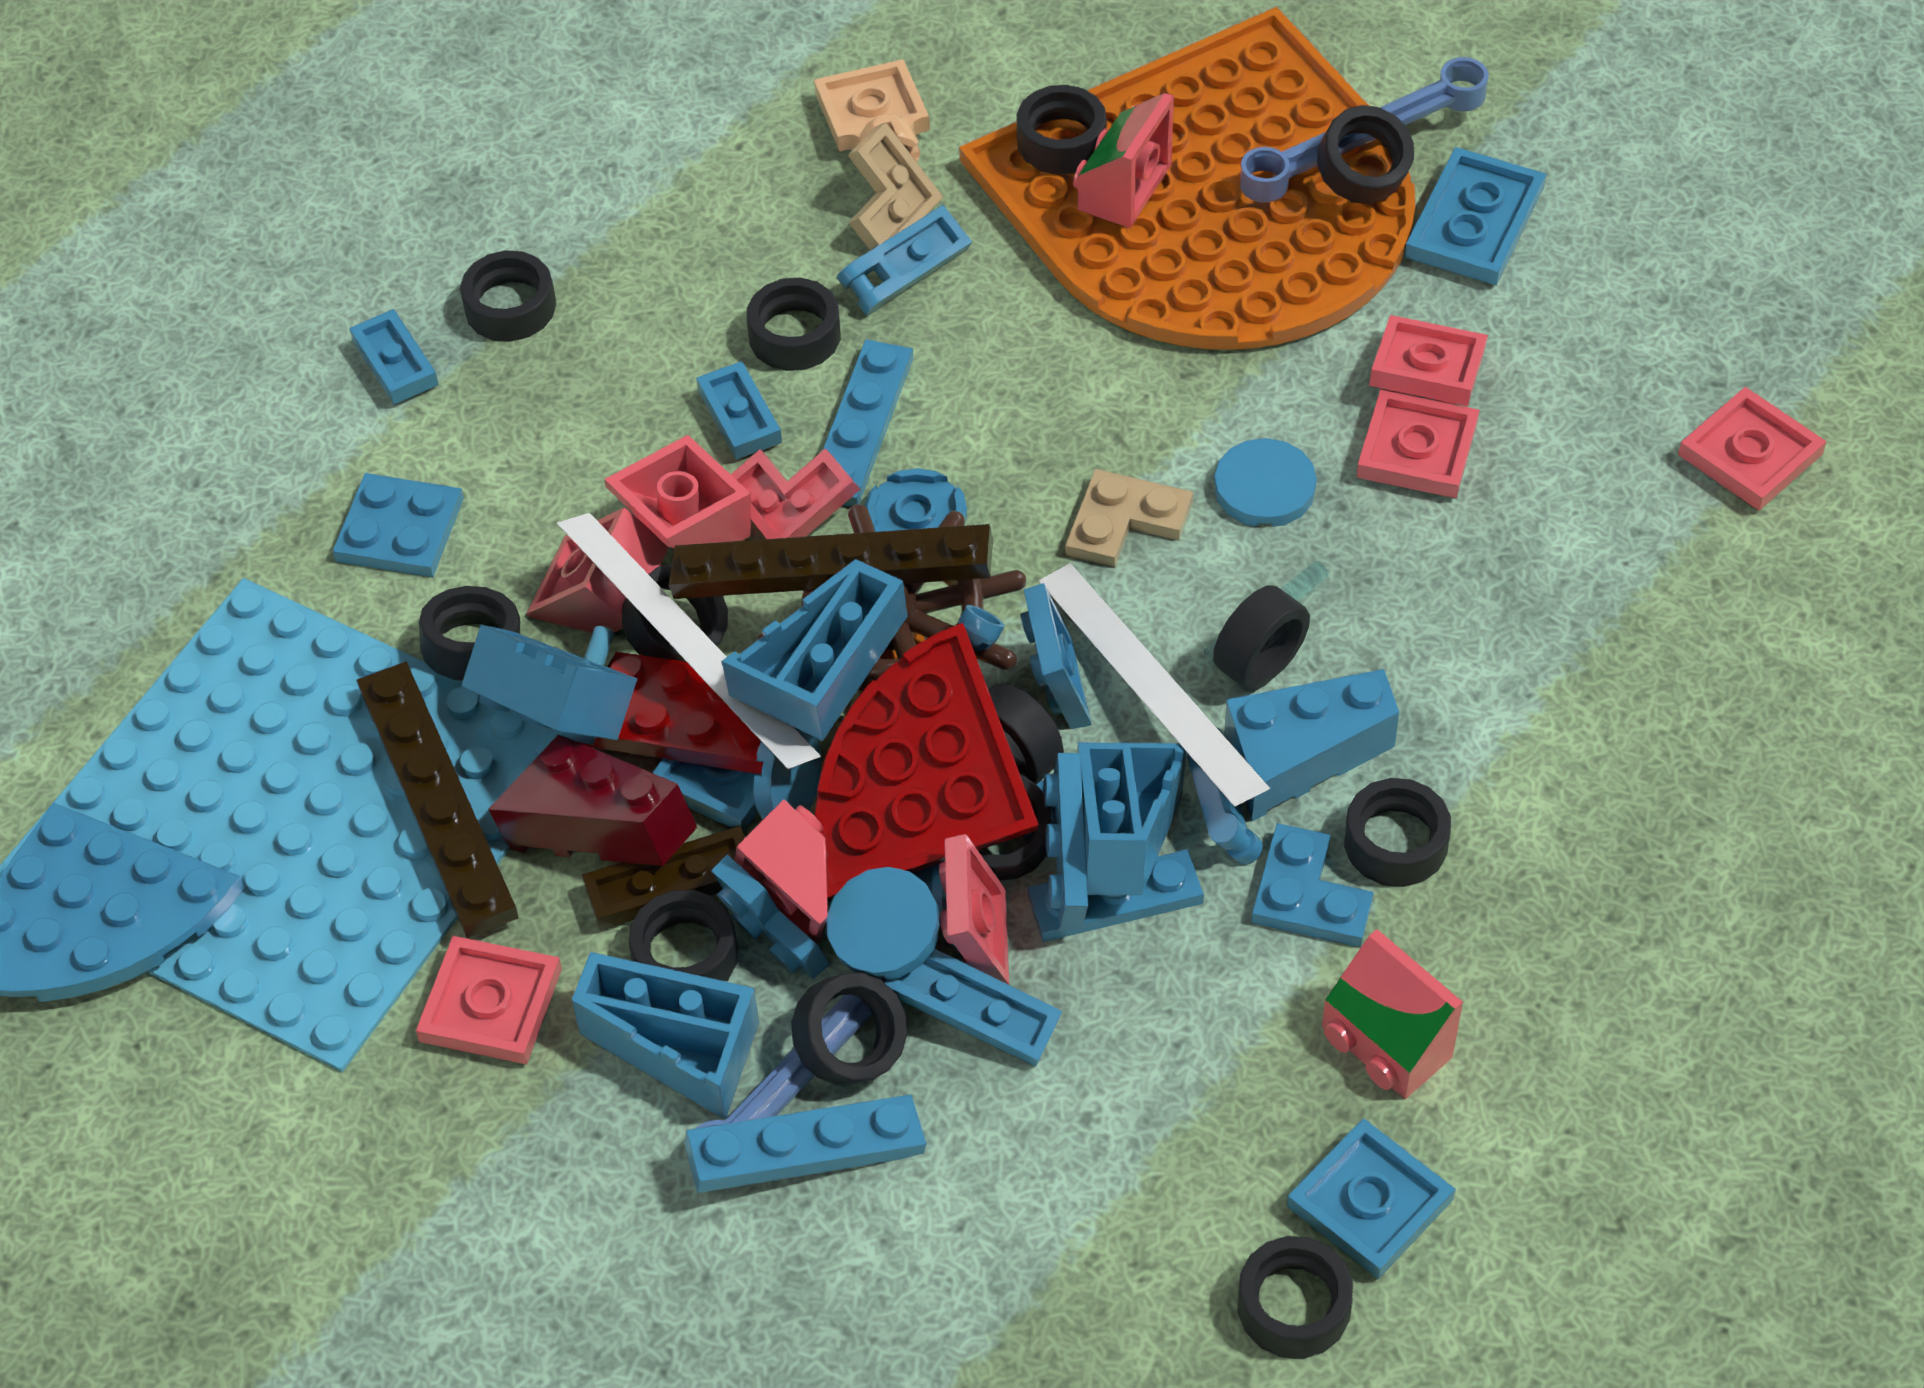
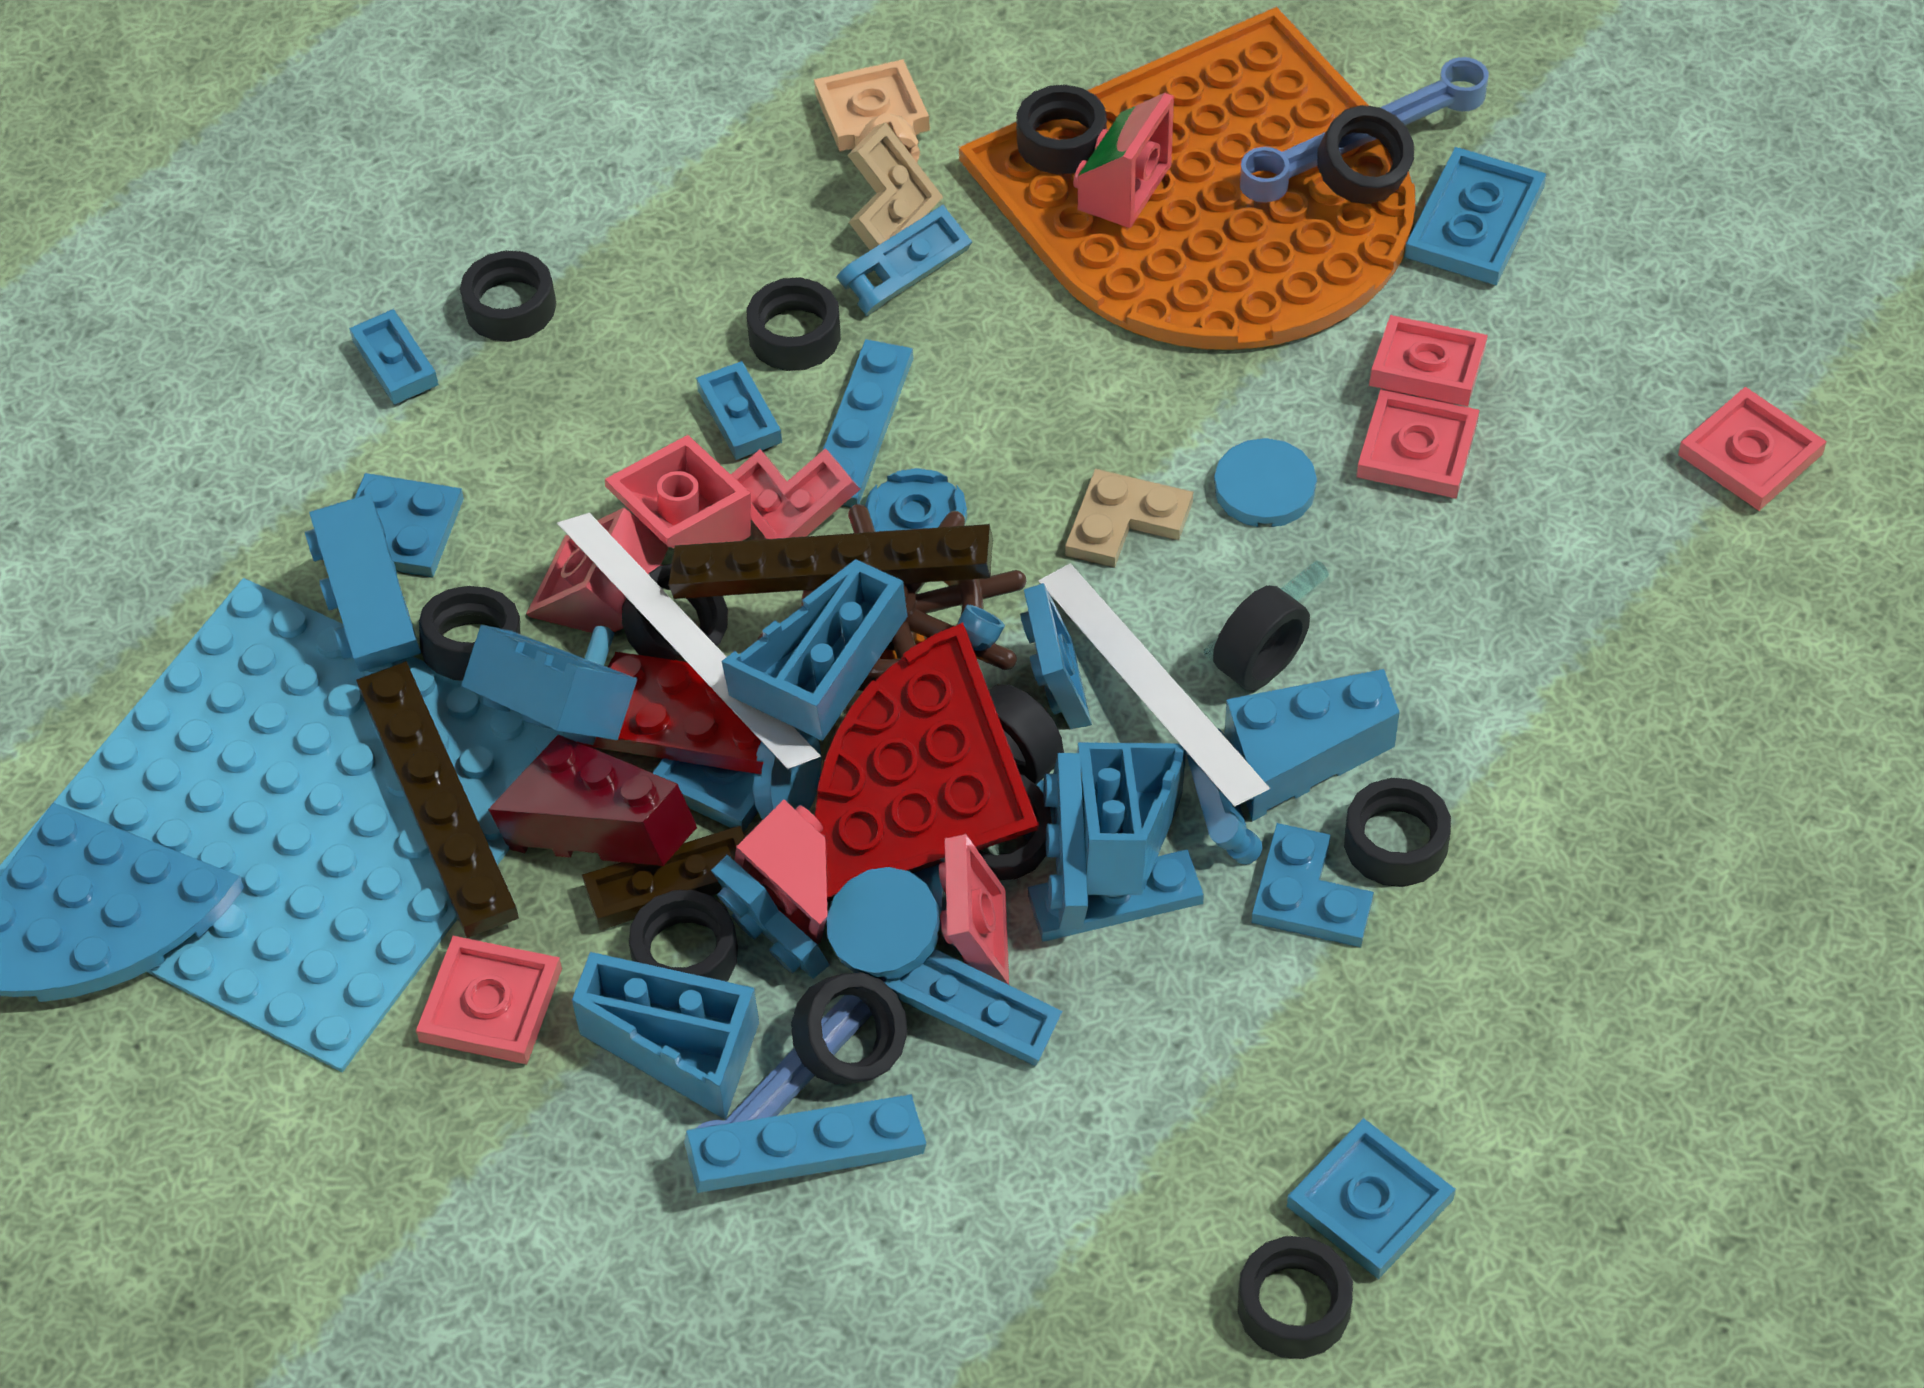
coral slope [1322,929,1463,1099] -> none
none -> dark azure wedge [305,494,421,672]

